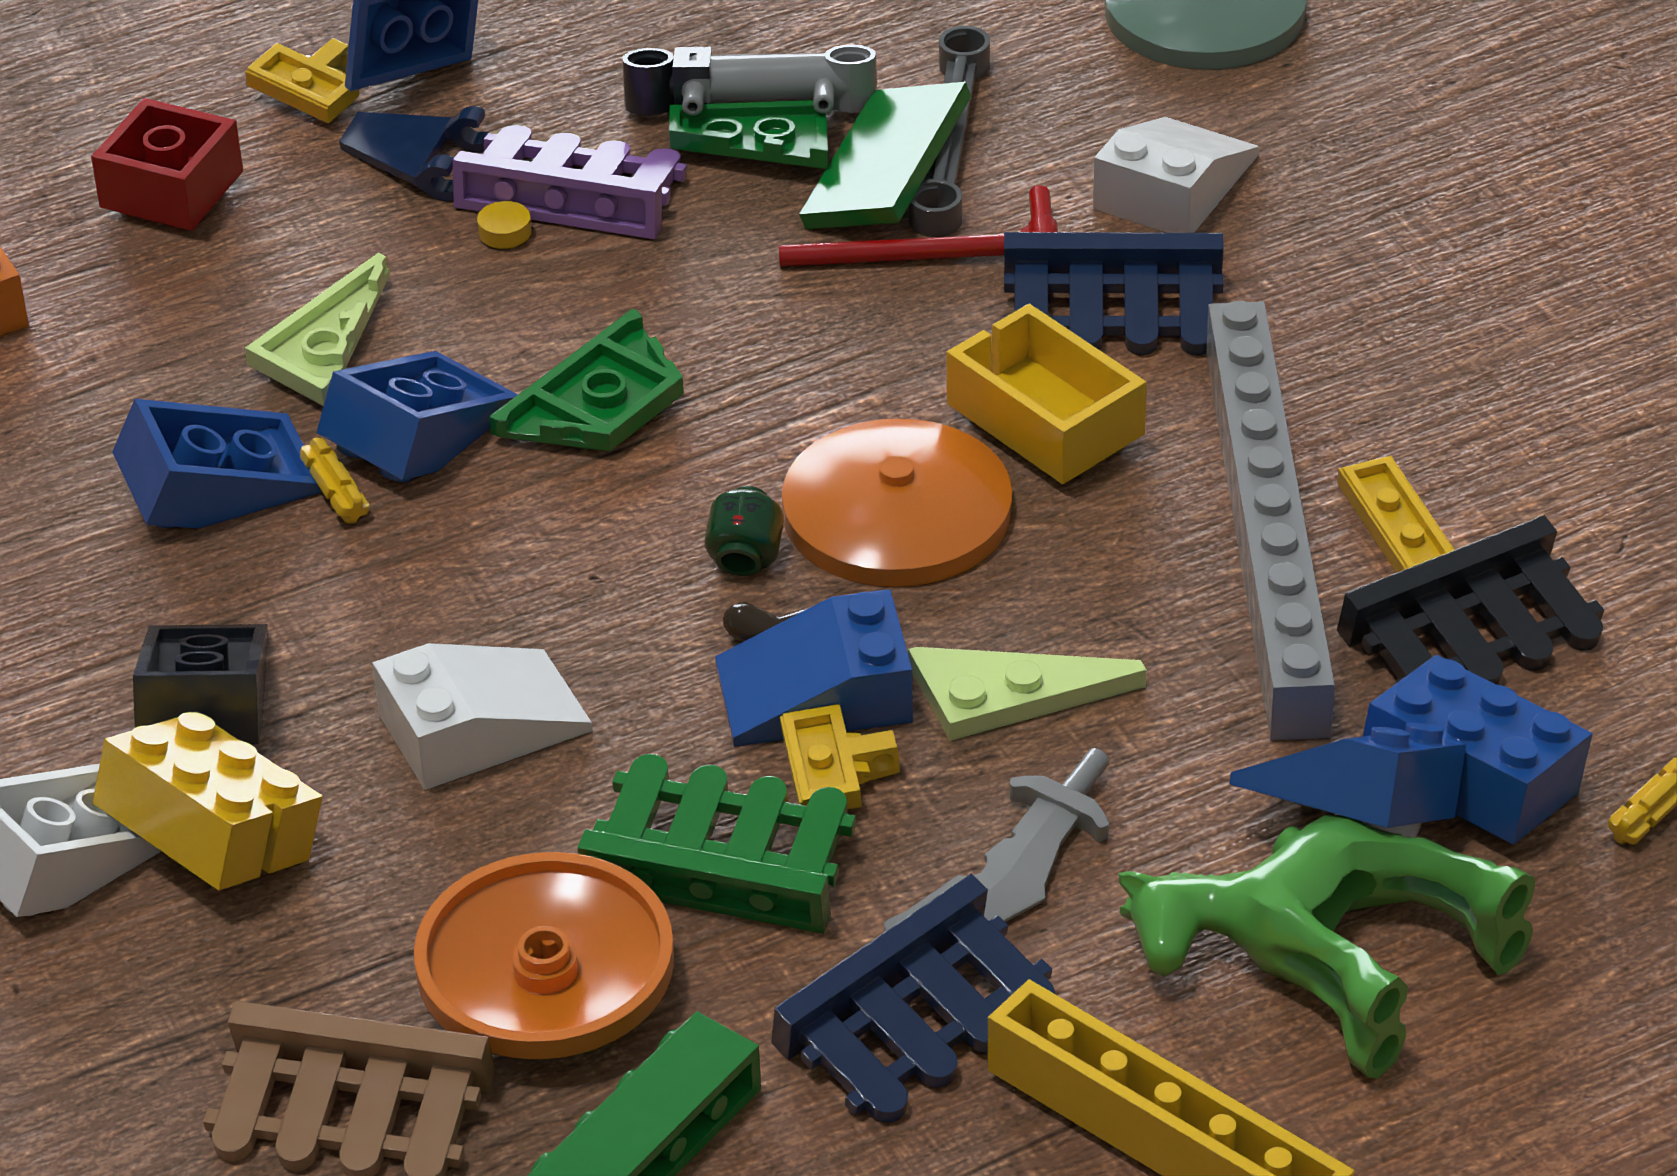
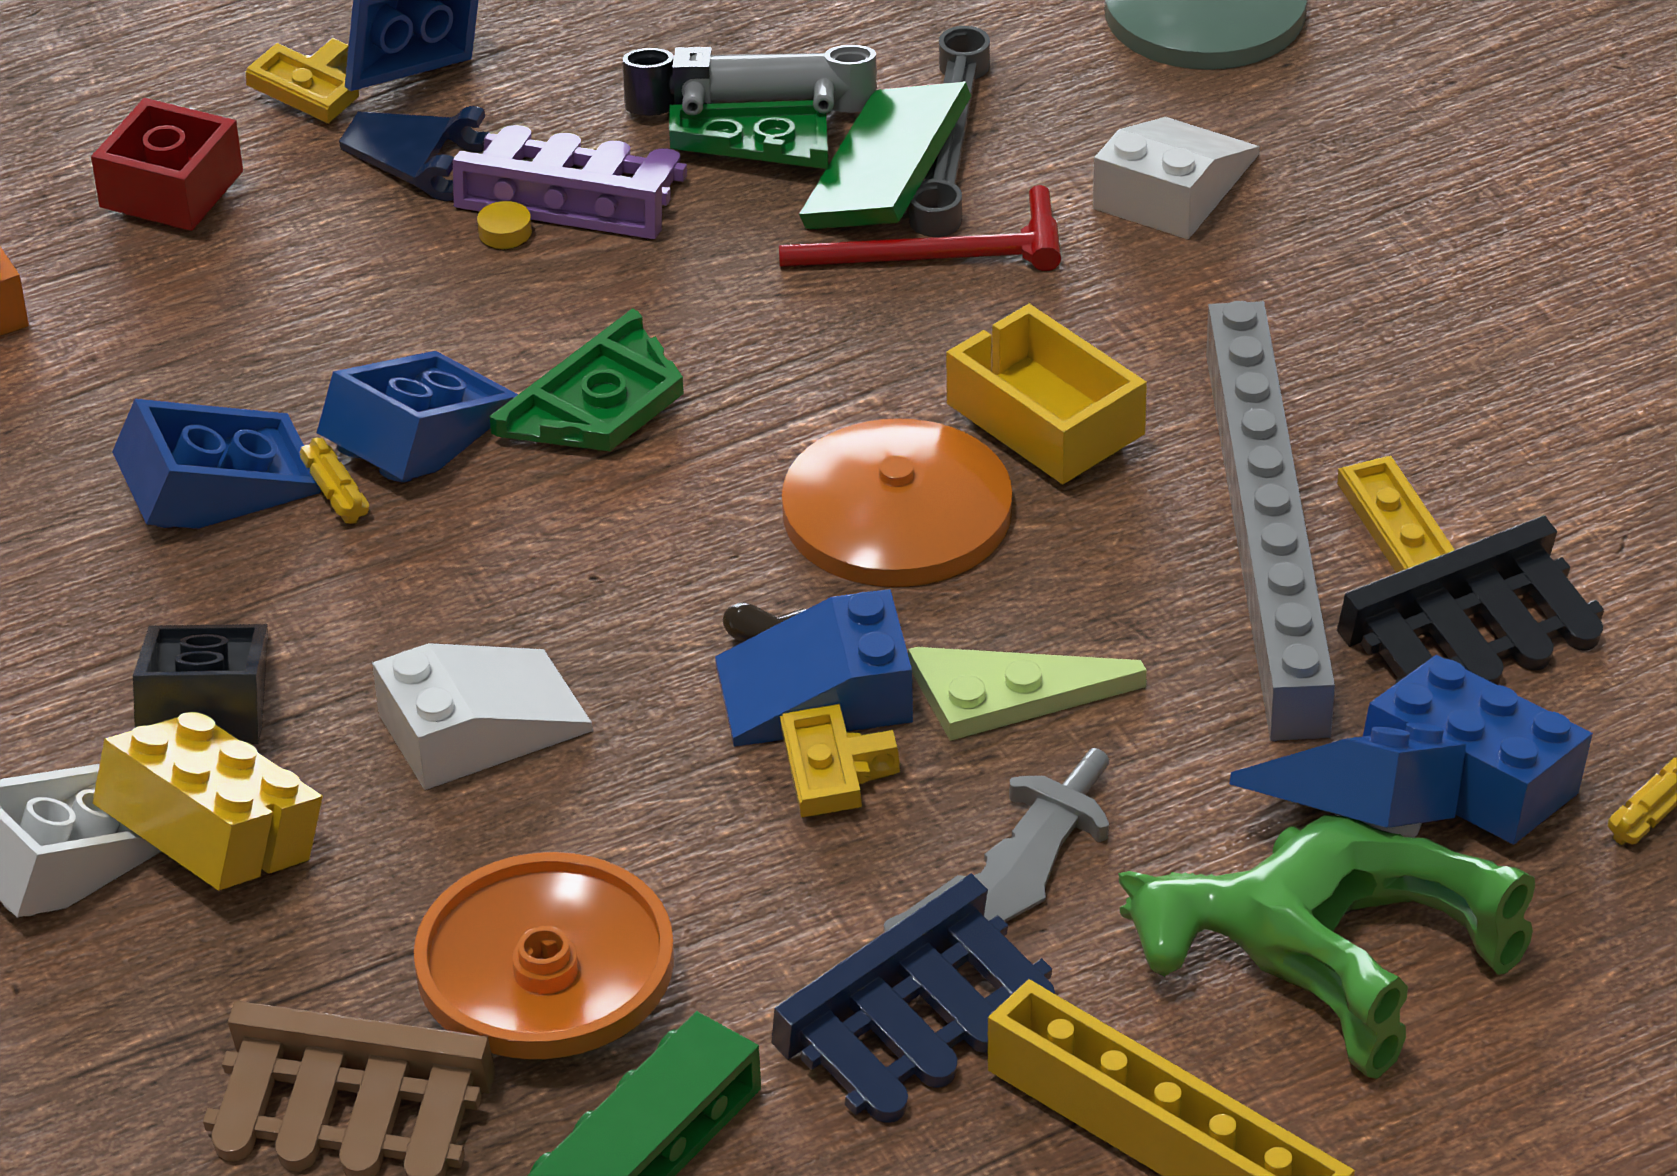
yellowish green wing [245,253,390,406] -> none
green fence [577,754,856,934] -> none
dark green head [704,486,784,576] -> none
dark blue fence [1004,232,1224,355] -> none

